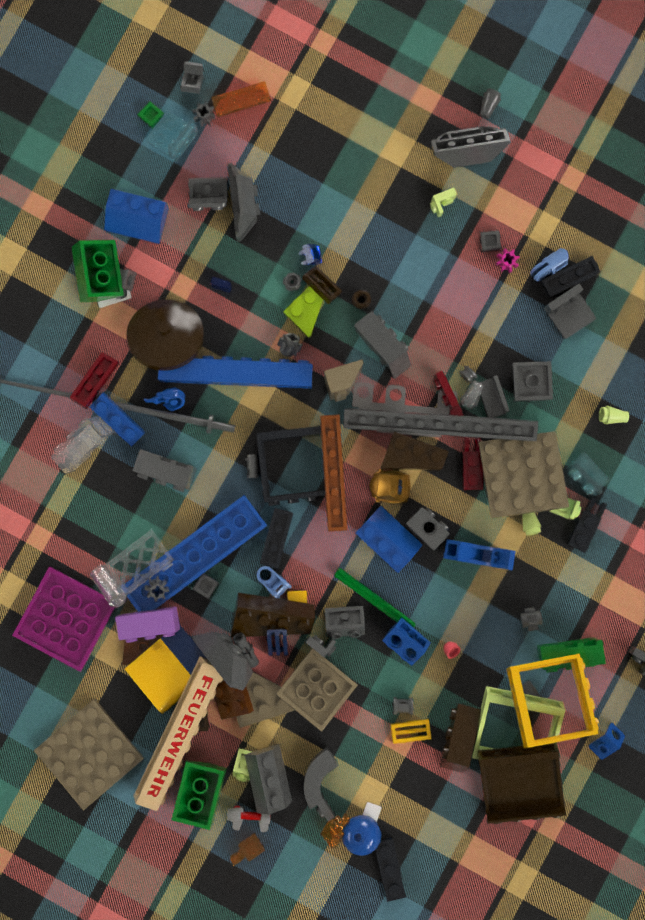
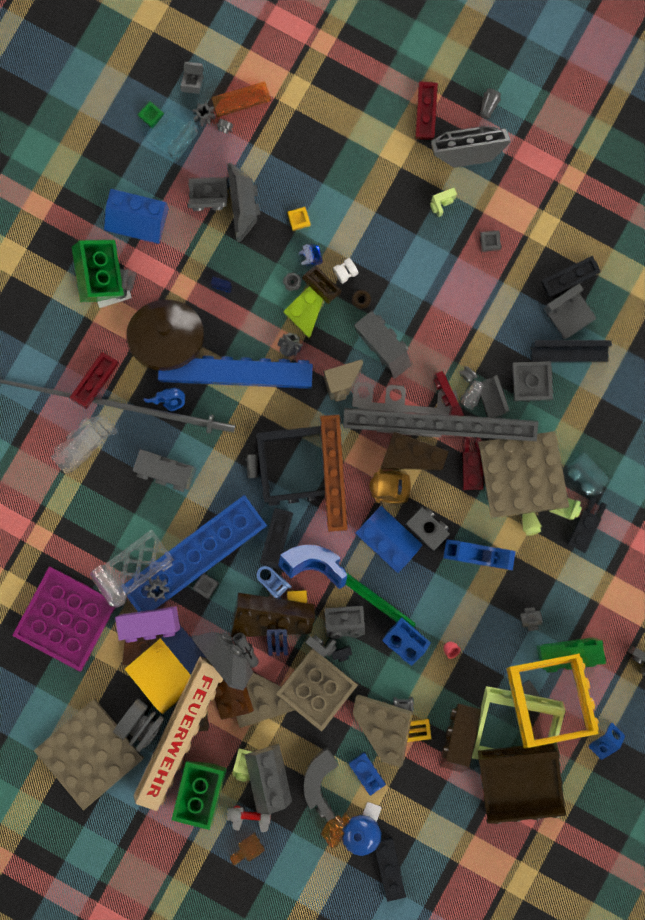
blue plate [90,392,145,447] -> none
dark pink gear [496,248,520,273] -> none
medium blue arm [530,248,568,281] -> none
yellowish green cone [599,405,629,424] -> none
none -> dark grey wheel [113,699,165,752]
none -> dark grey plate [216,119,234,134]
none -> arch [278,545,348,589]
none -> yellow tile [287,207,311,231]
none -> black plate [332,646,352,662]
none -> white wheel [333,258,359,284]
none -> blue plate [348,752,386,796]
none -> dark tan plate [353,695,413,768]
none -> dark red plate [415,81,438,140]
none -> black fence [531,340,612,363]

